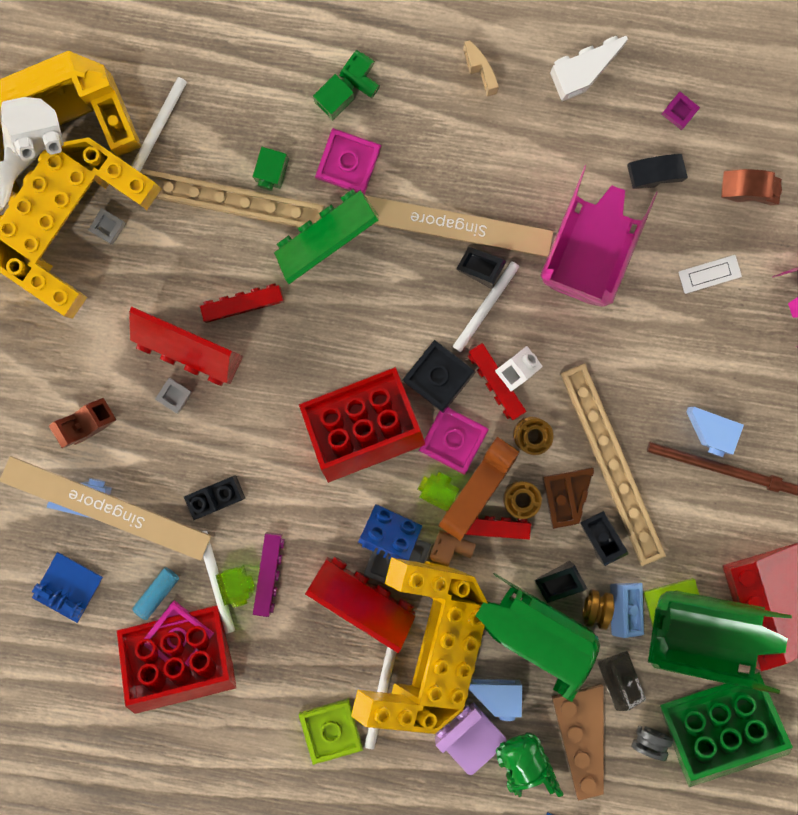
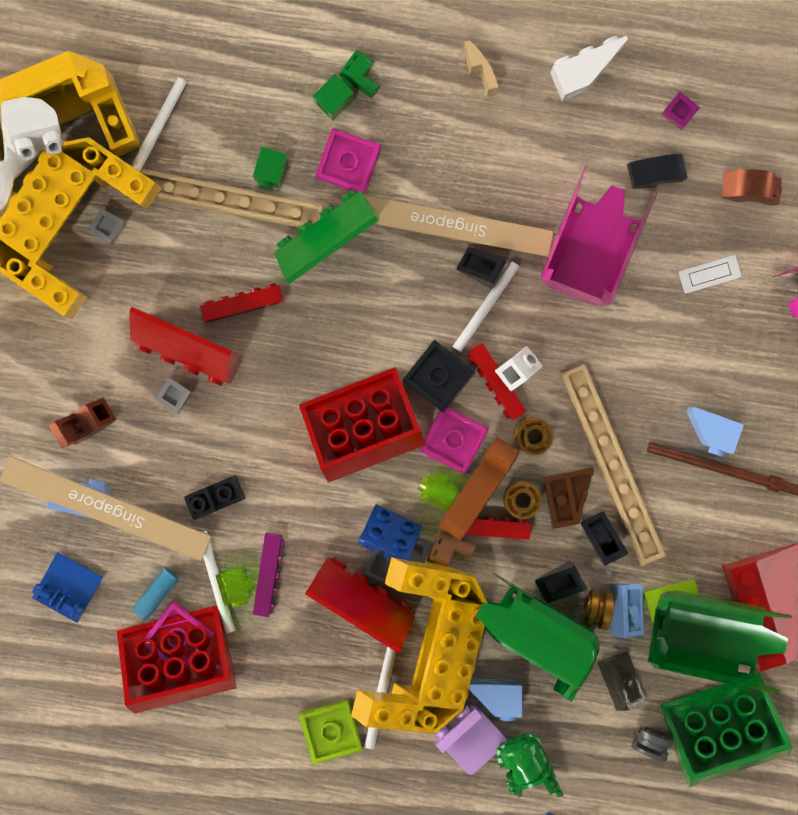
medium nougat wing [551,684,604,801] -> none

